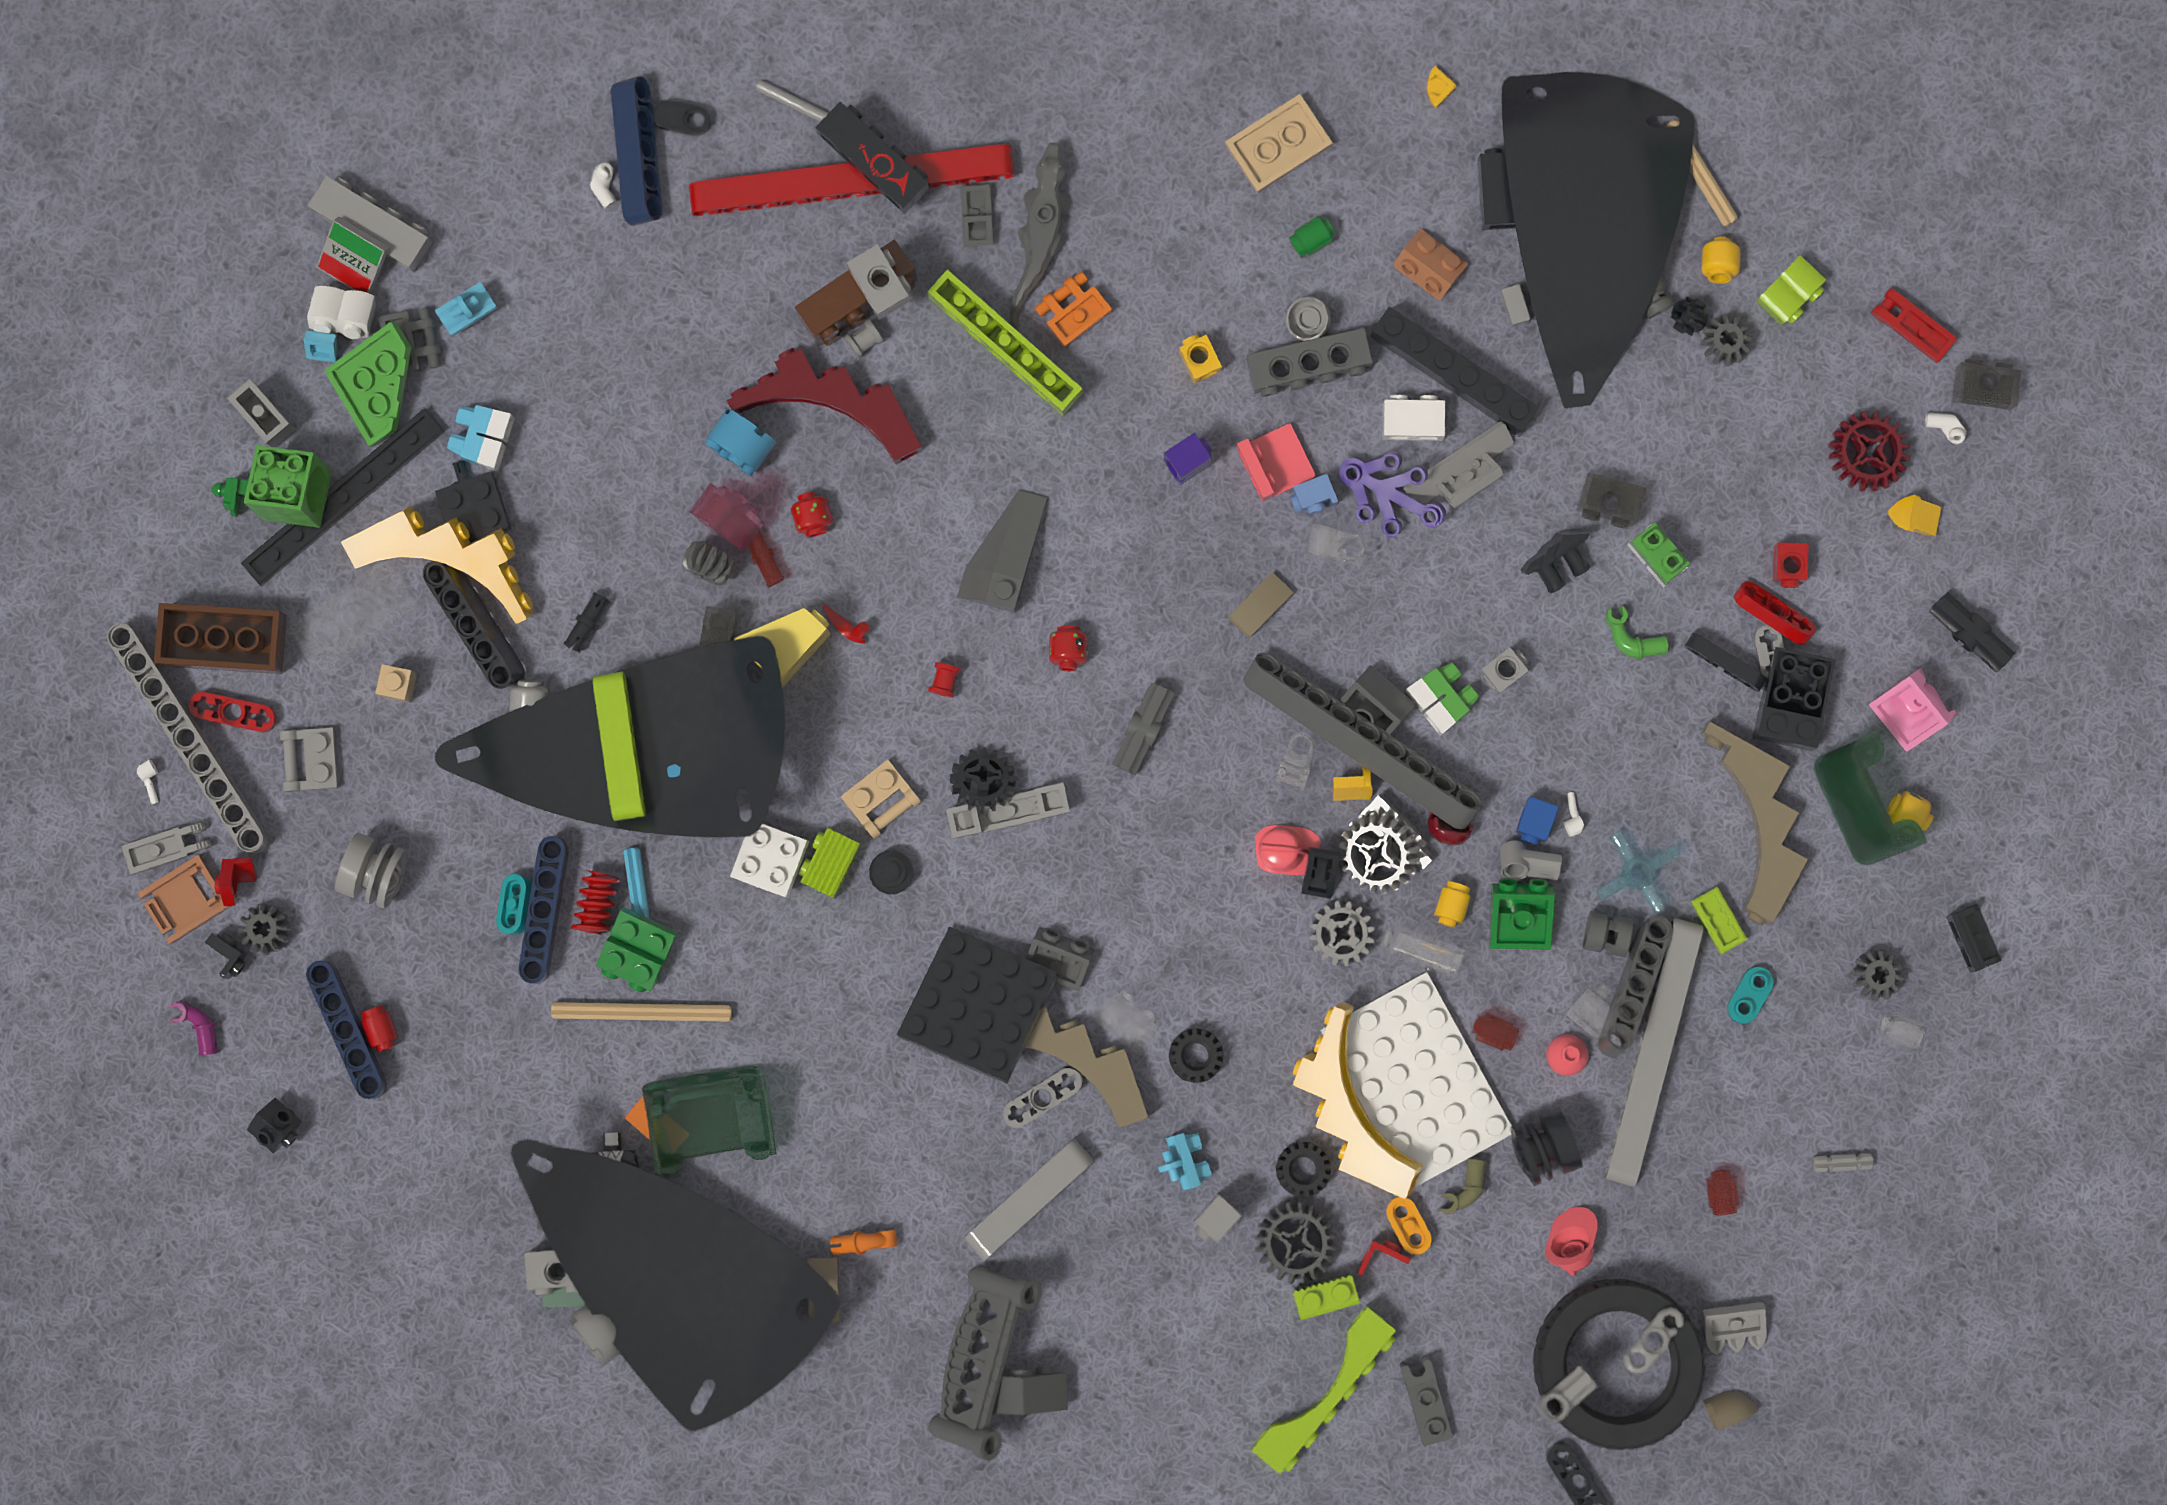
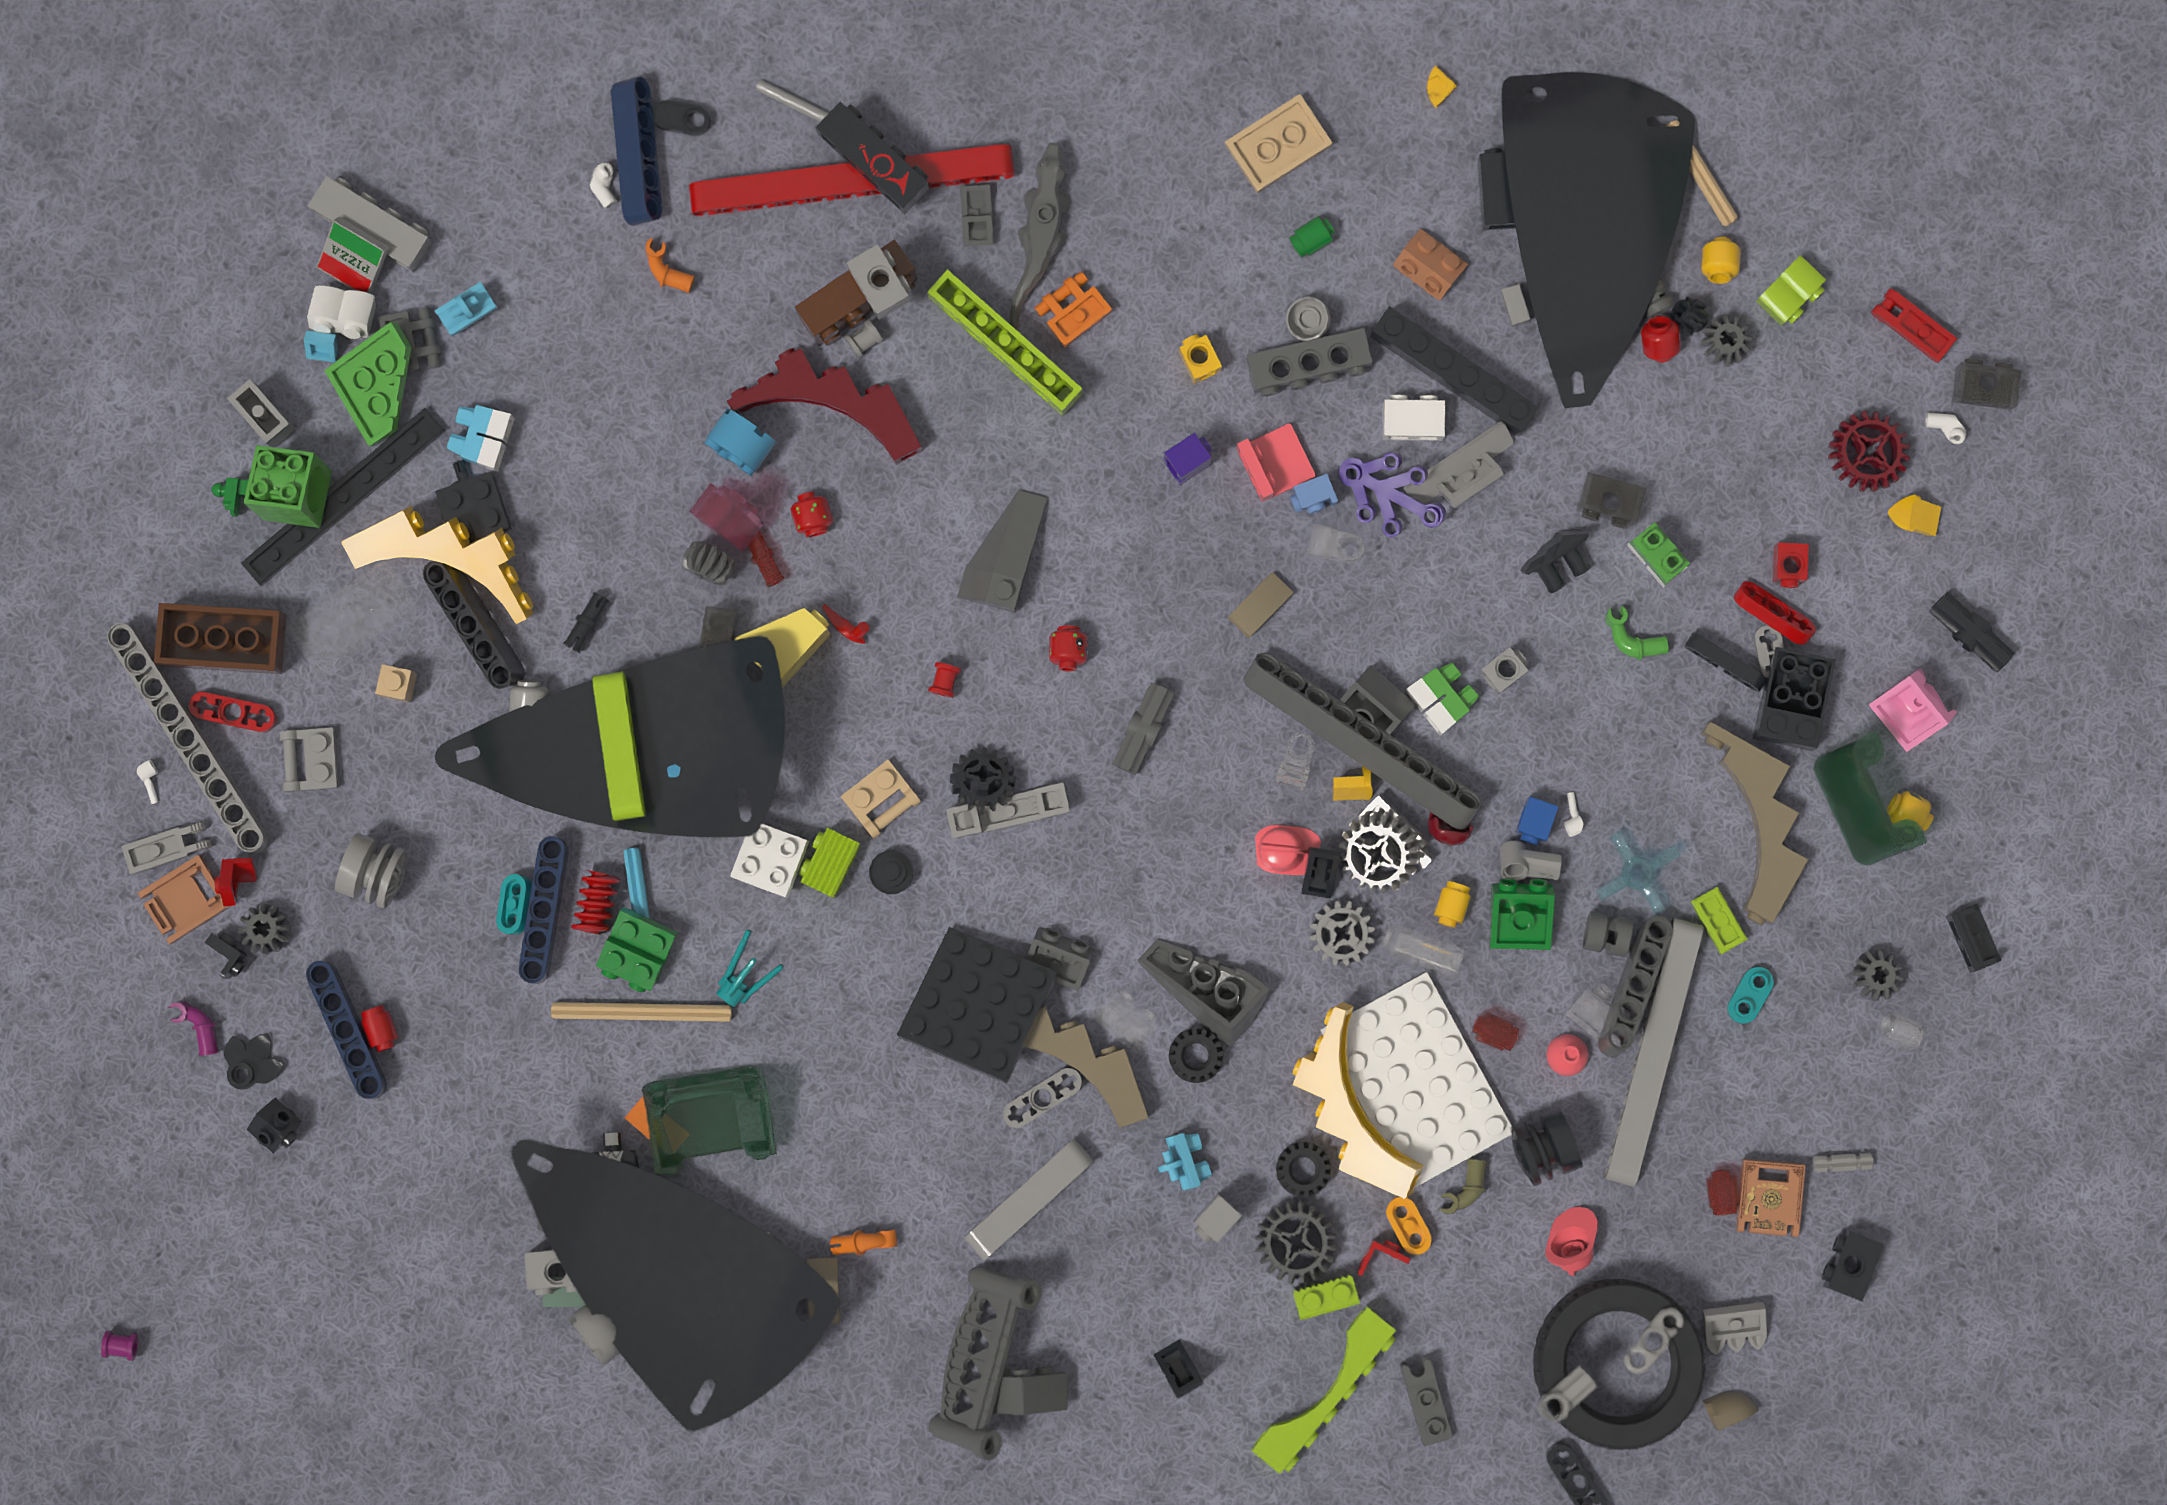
none -> magenta bush [101,1330,139,1361]
none -> black plate [224,1035,283,1090]
none -> orange piece [645,238,695,294]
none -> teal plant [716,930,783,1007]
none -> dark grey wedge [1138,939,1270,1047]
none -> black slope [1153,1339,1204,1399]
none -> red head [1641,316,1682,363]
none -> nougat container [1736,1158,1805,1237]
none -> black brick [1821,1230,1884,1301]

